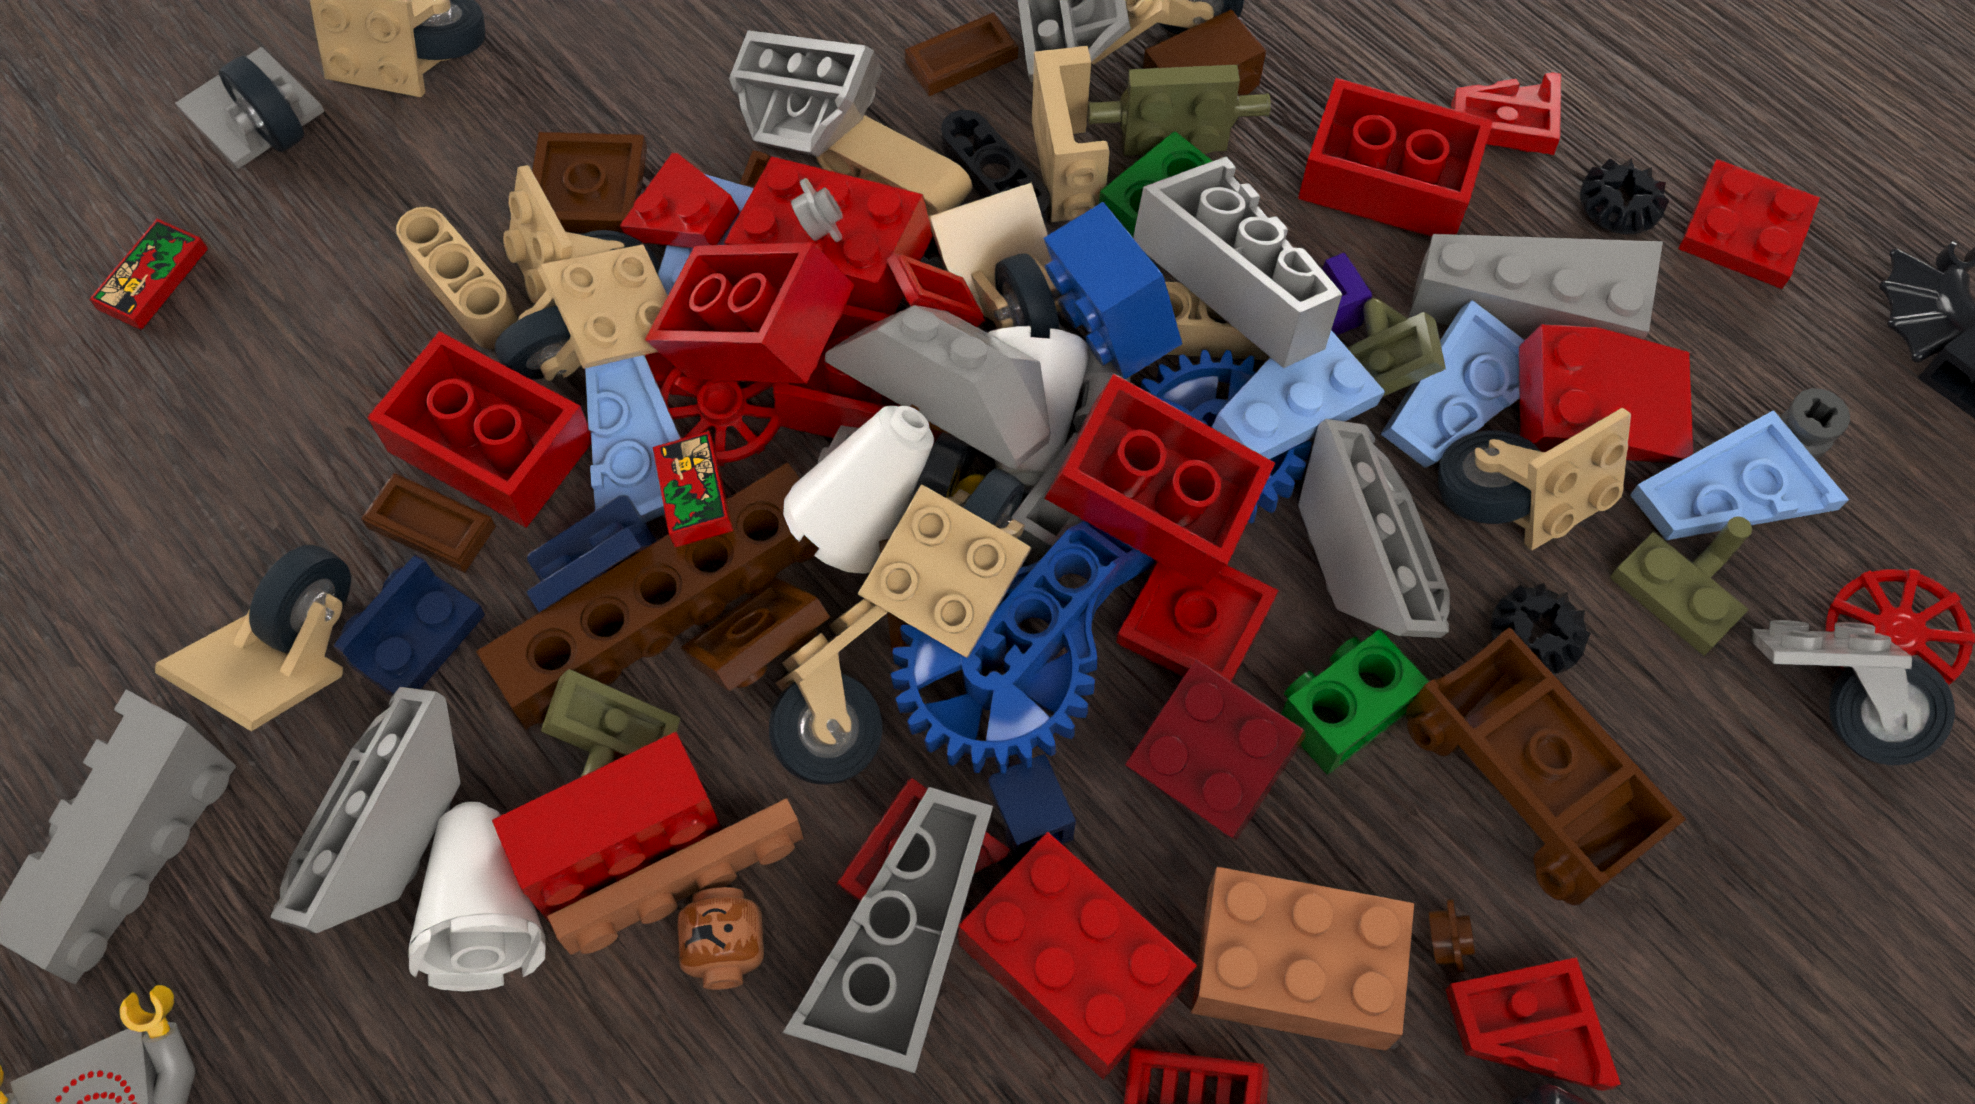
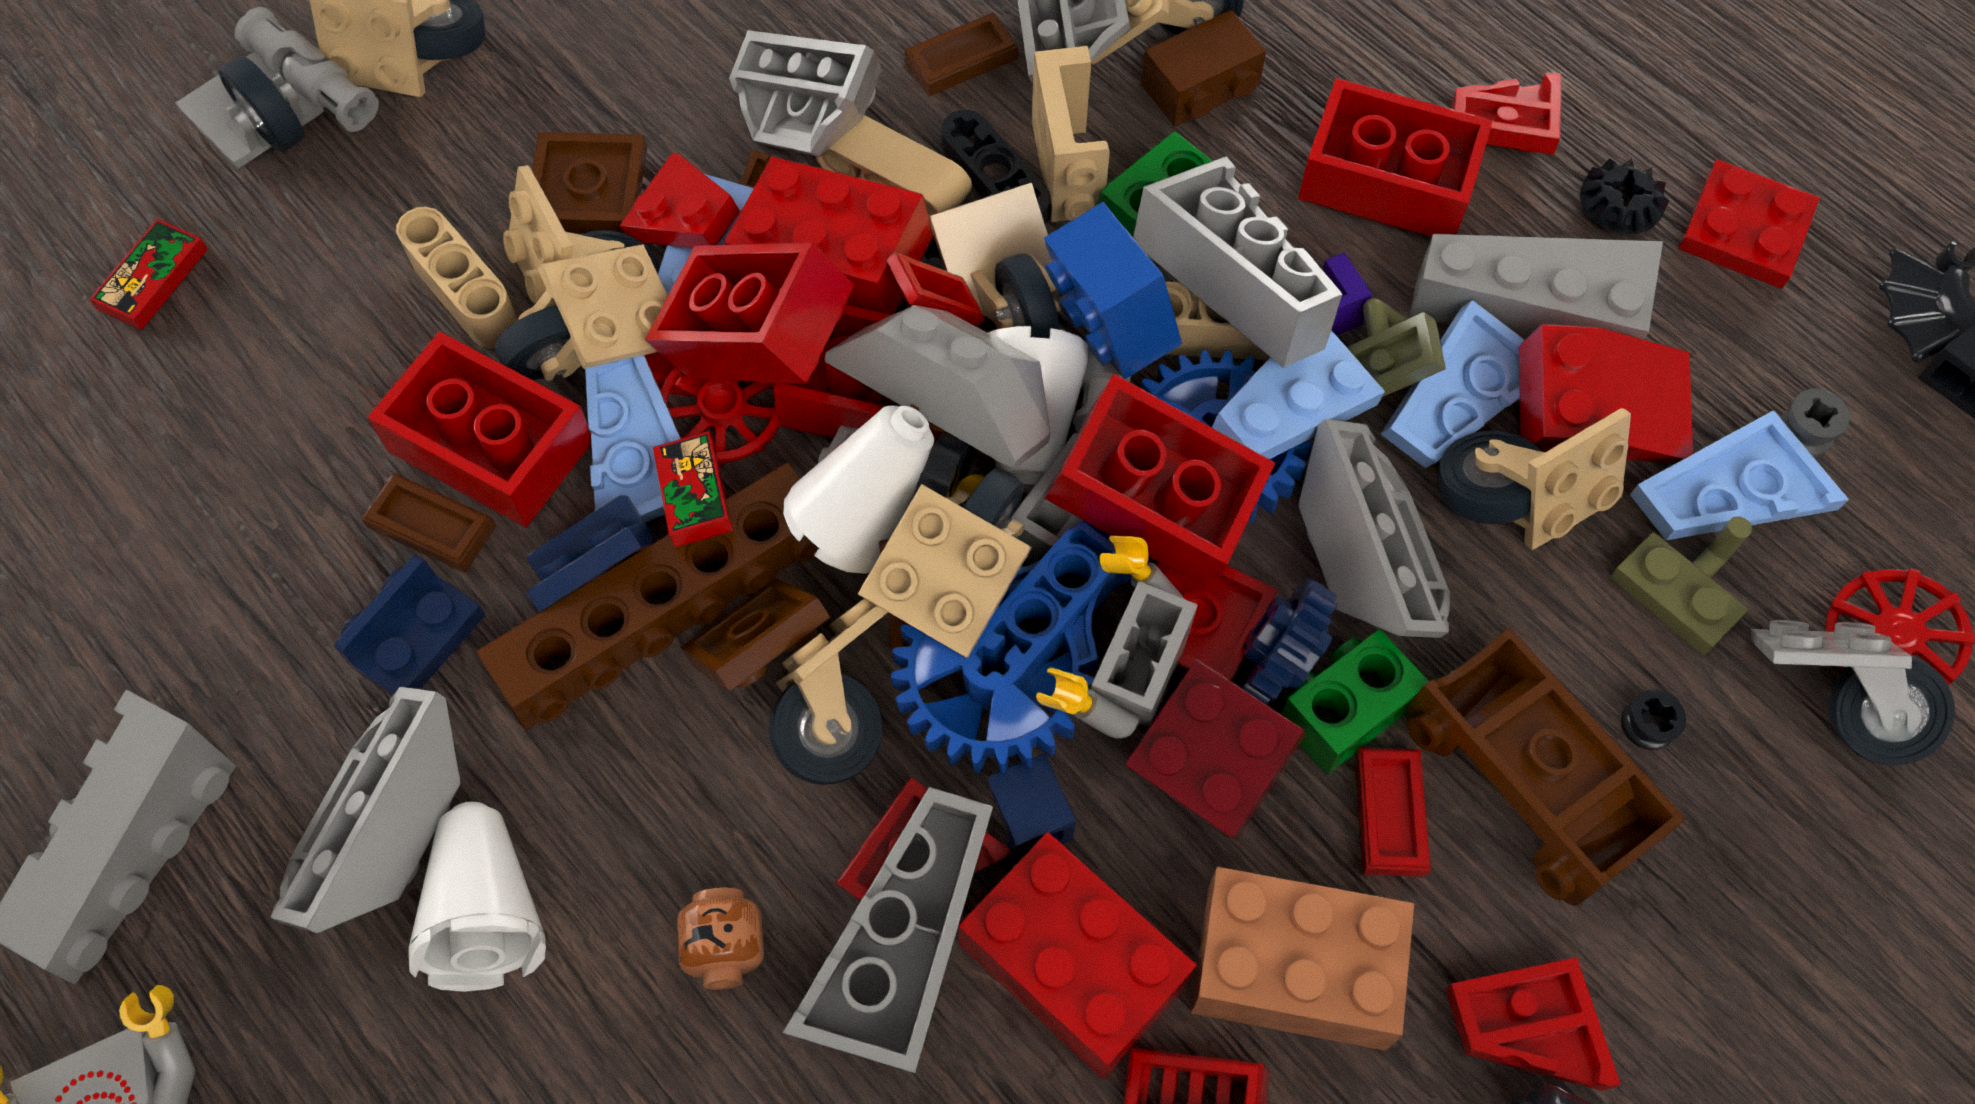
tan plate [155,545,351,731] -> none
red brick [492,732,722,923] -> none
olive plate [541,669,681,777] -> none
nougat plate [547,798,804,955] -> none
light grey plate [791,178,843,242] -> none
olive plate [1088,65,1271,156] -> none
reddish brown plate [1429,899,1475,973] -> none
black gear [1491,583,1591,675] -> none
none -> light grey piece [235,7,379,132]
none -> light grey torso [1036,535,1198,739]
none -> dark blue gear [1237,578,1337,705]
none -> red tile [1354,748,1431,876]
none -> black bush [1621,689,1687,750]

